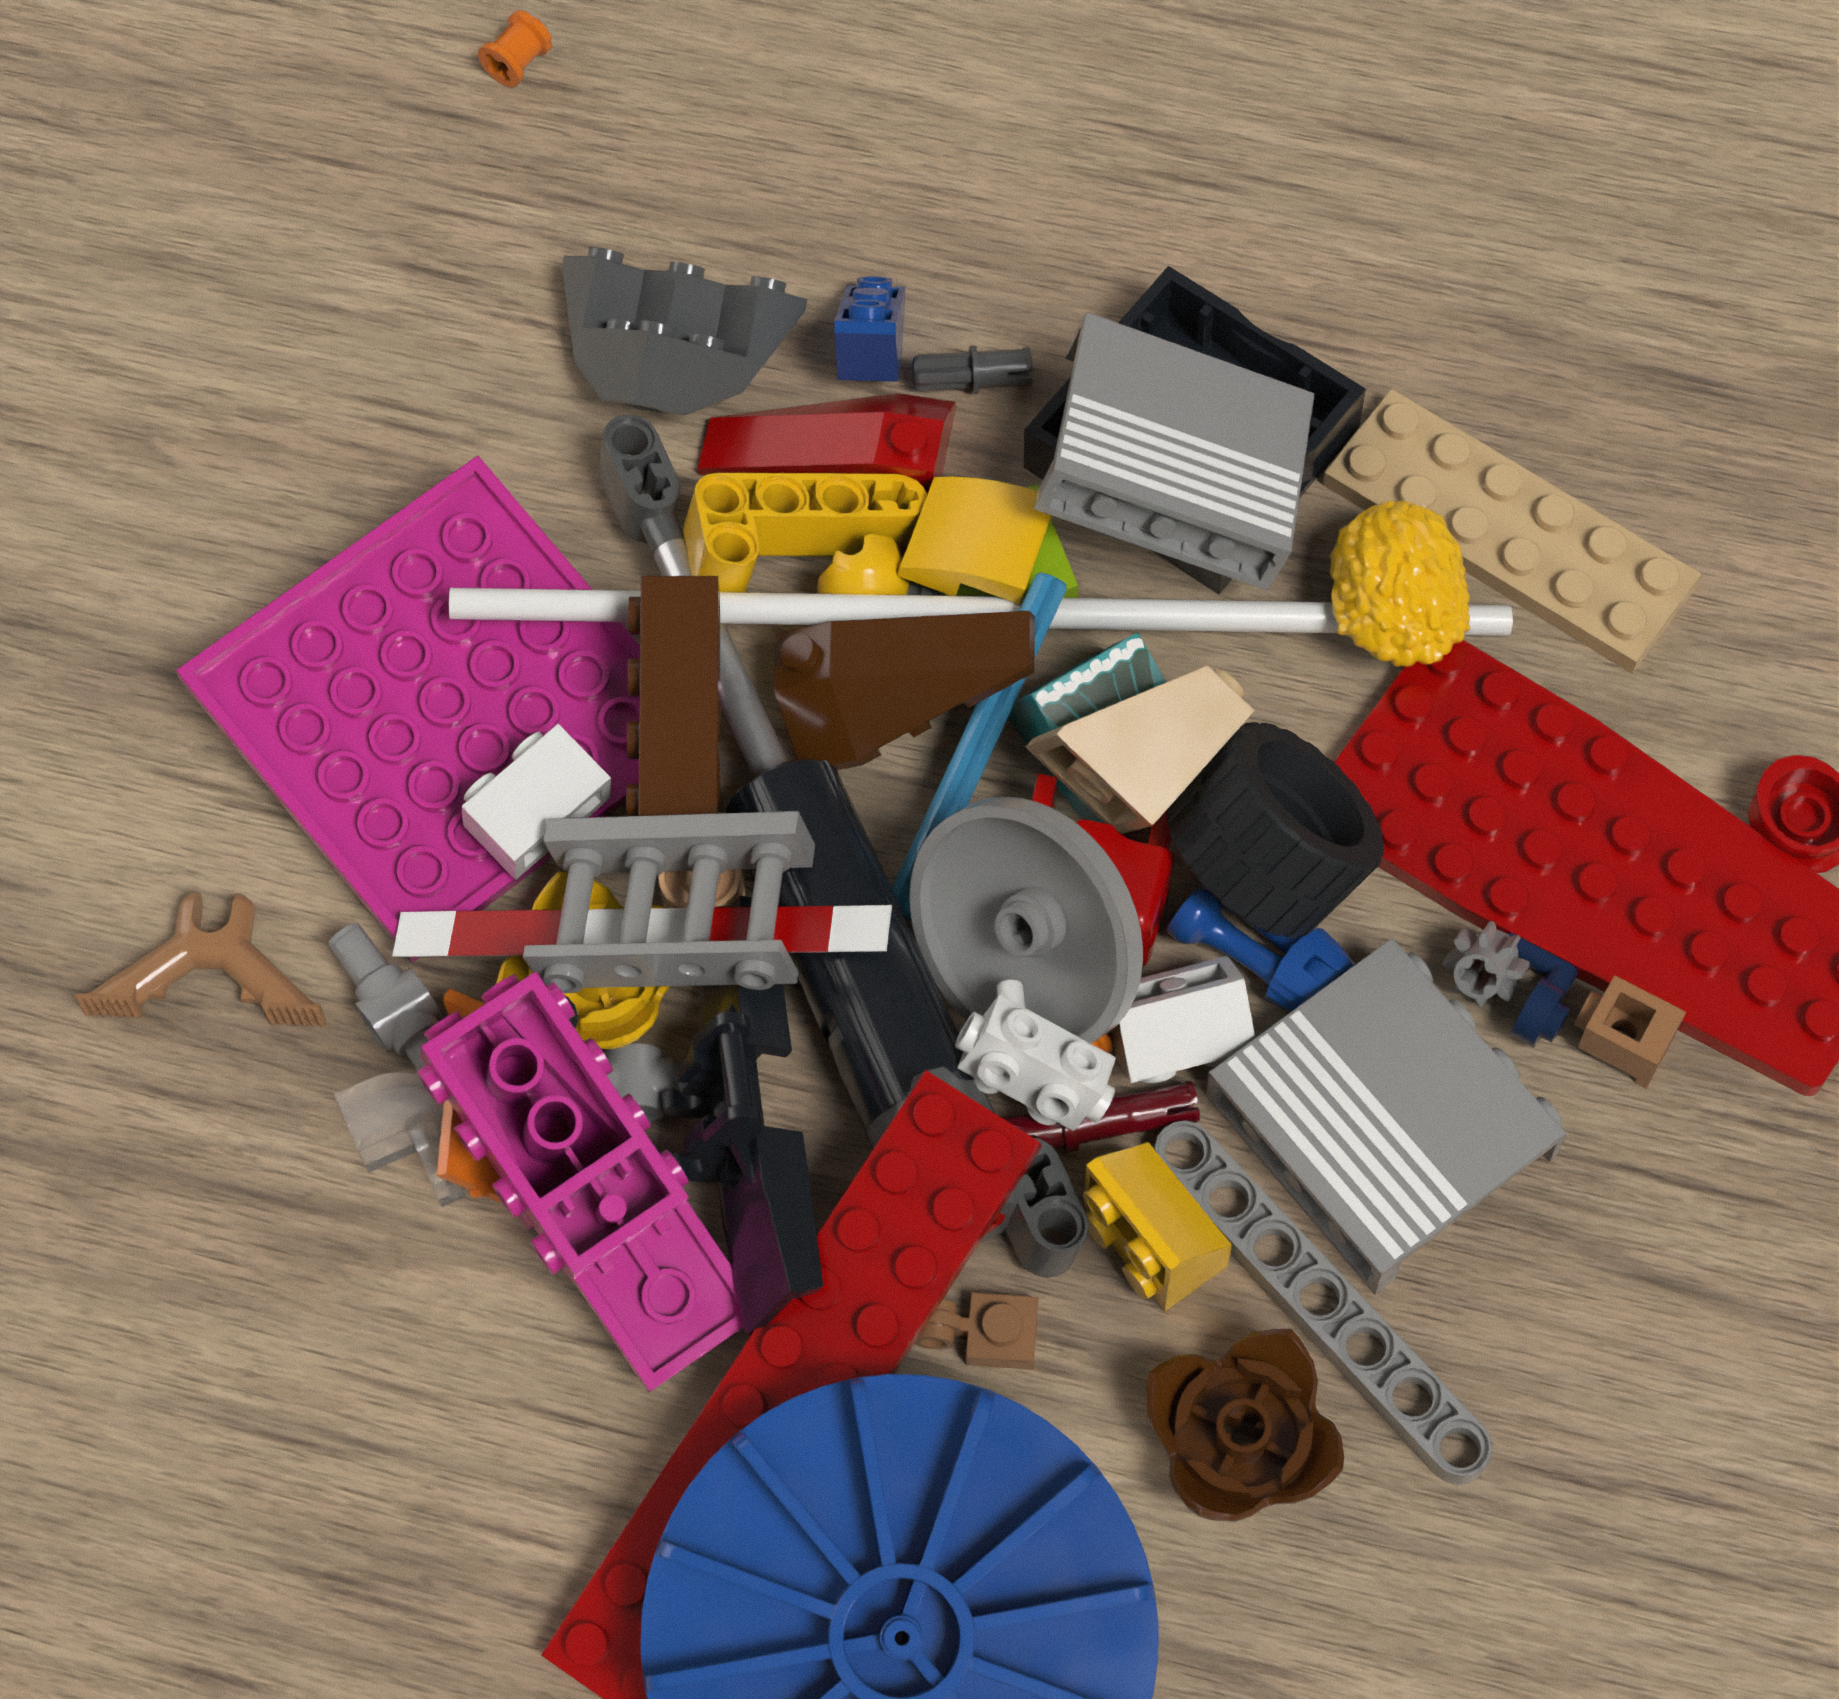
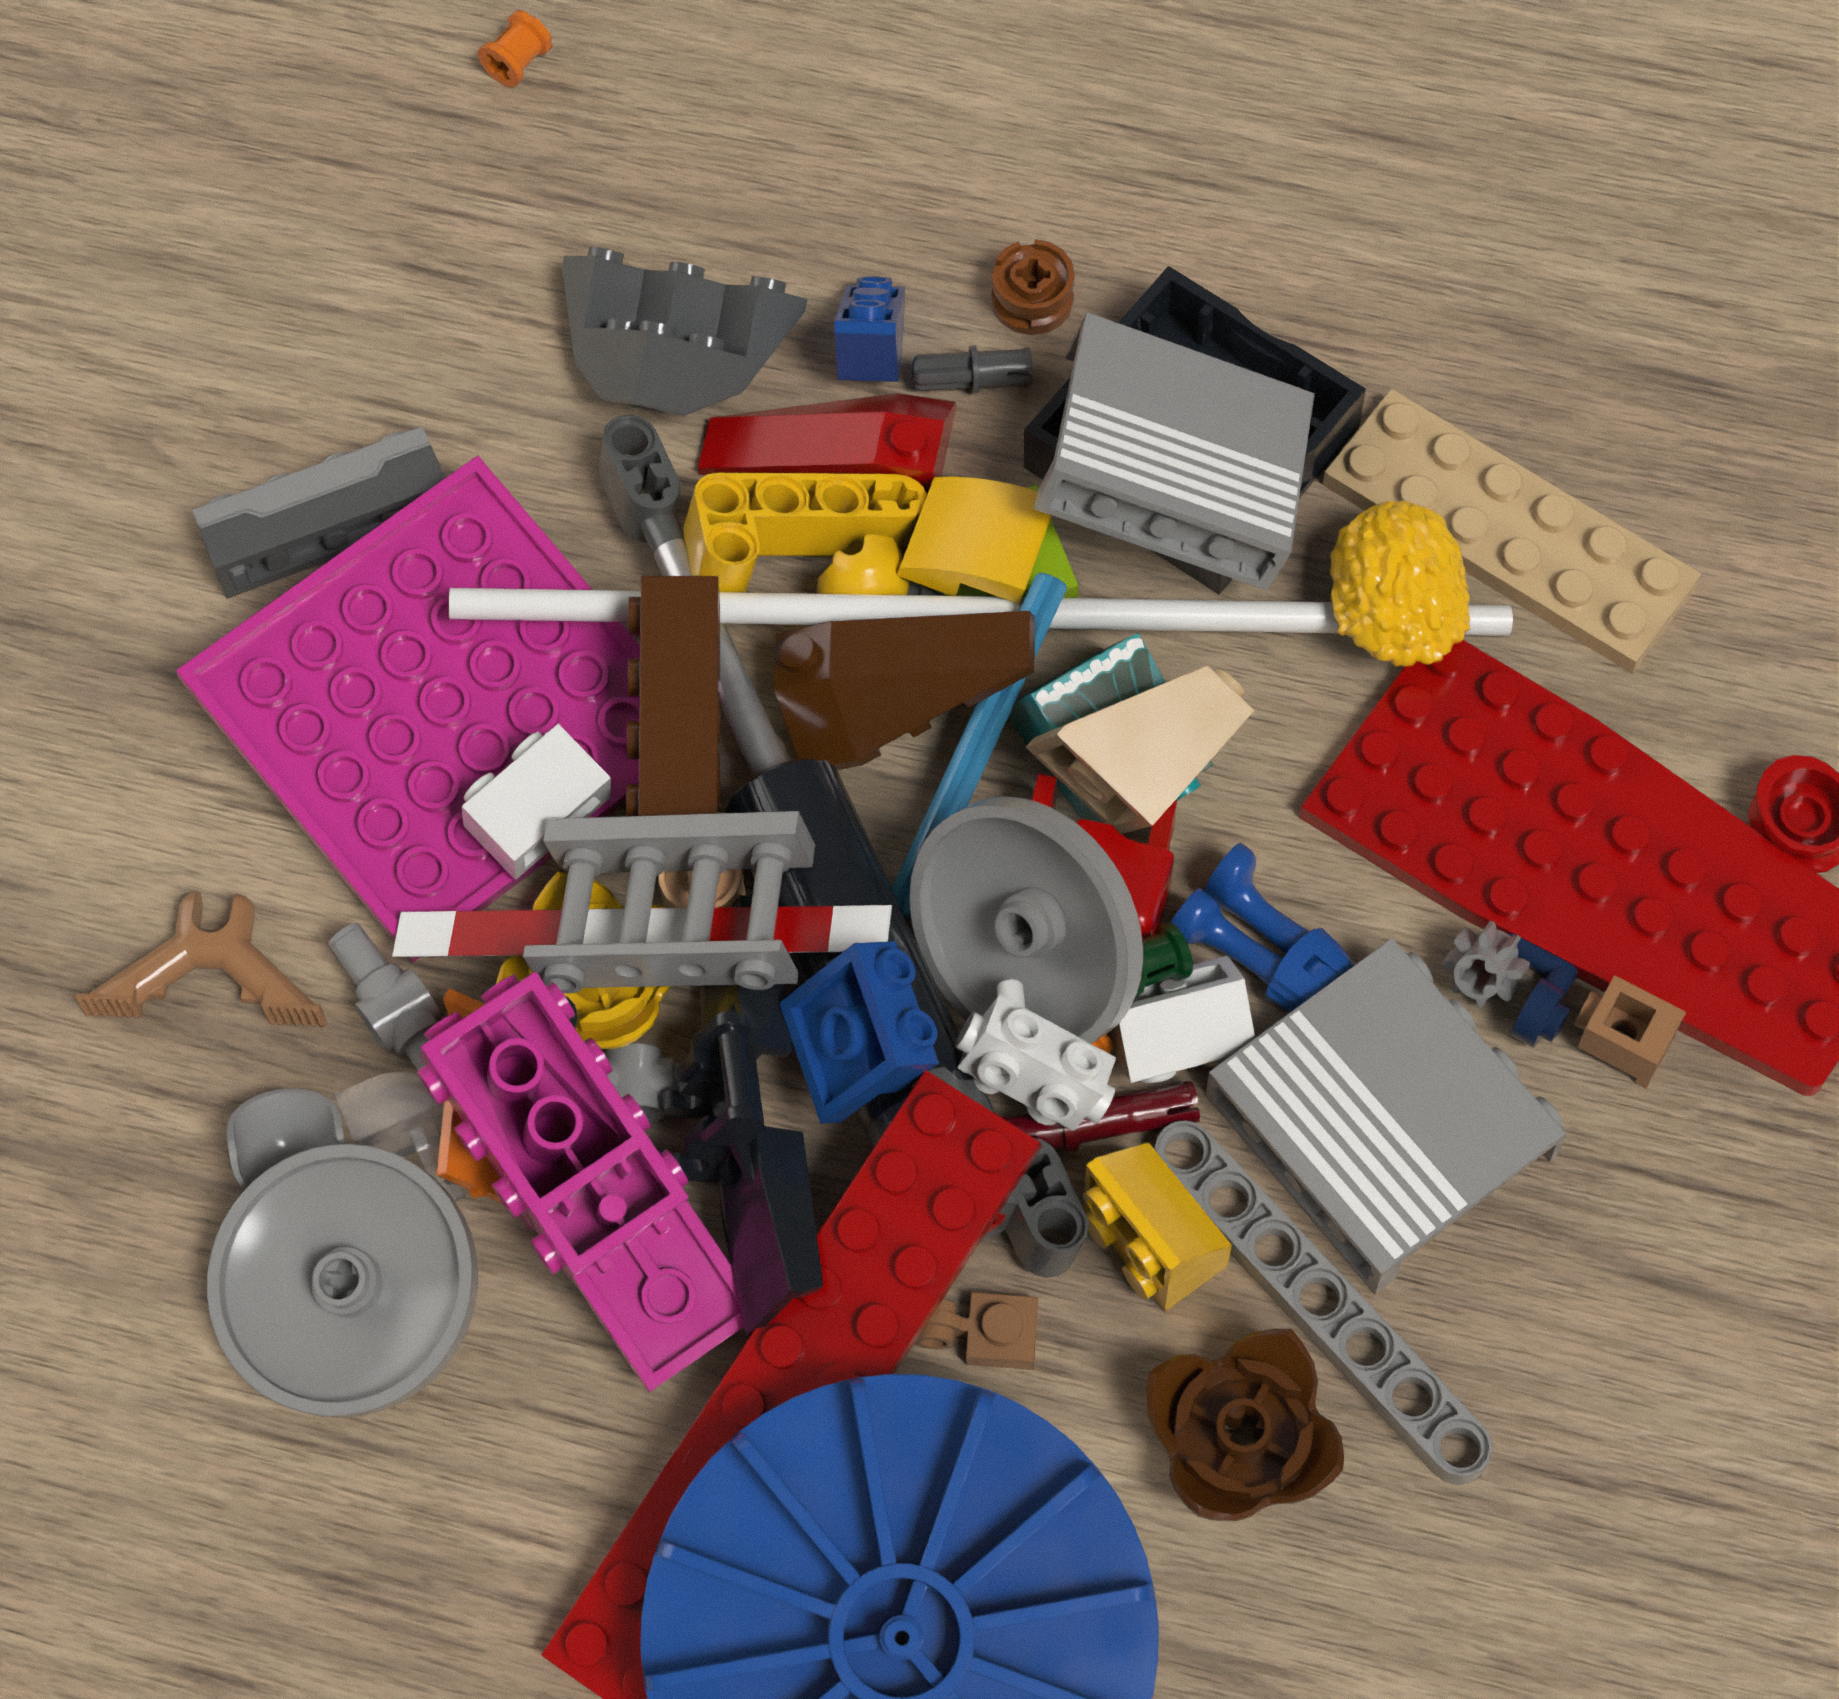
black tyre [1167,722,1384,938] -> none
none -> dark grey piece [192,426,445,599]
none -> light grey dish [207,1144,478,1418]
none -> light grey helmet [226,1088,345,1190]
none -> blue plate [779,941,939,1124]
none -> dark orange wheel [991,239,1075,335]
none -> dark green bush [1135,922,1193,998]

